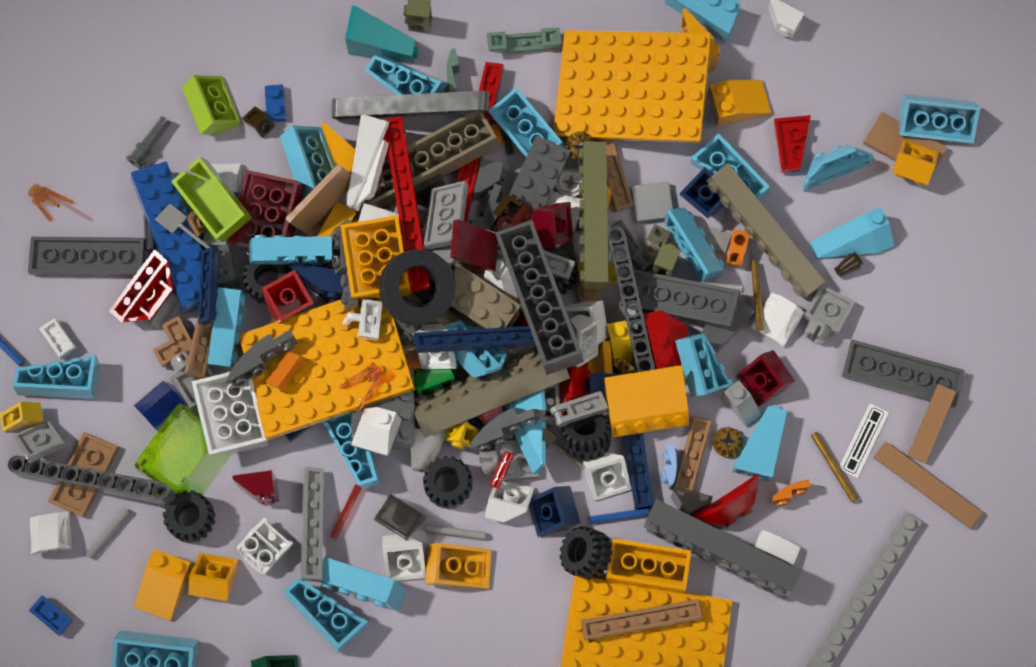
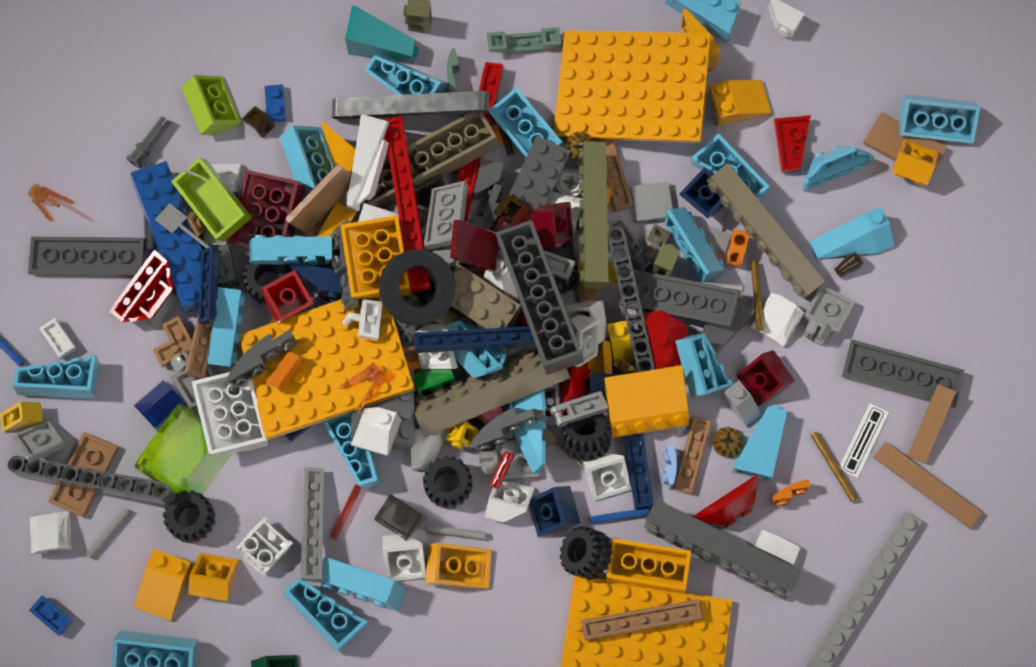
dark red slope [232,470,279,506] -> none
clear smoke slope [671,486,713,516] -> none

